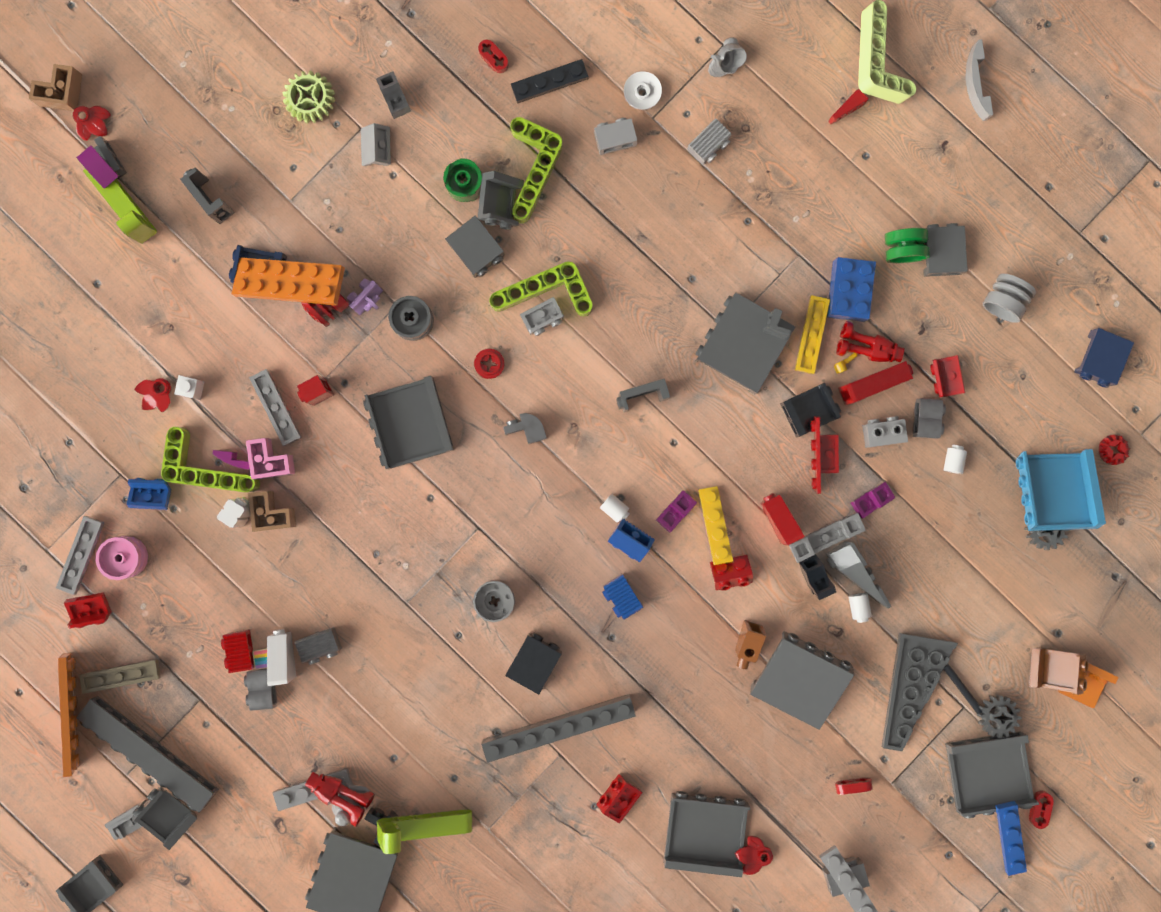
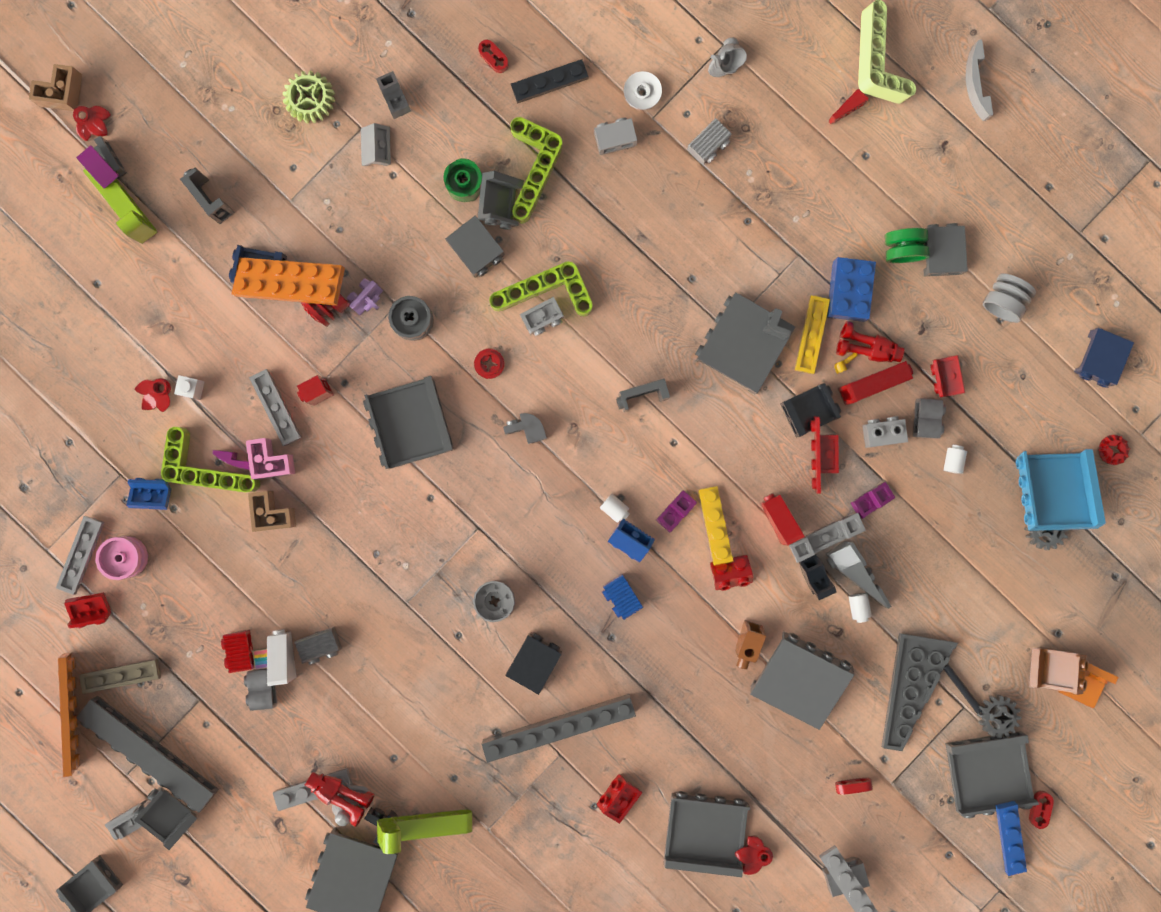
white brick [217,497,250,528] -> none

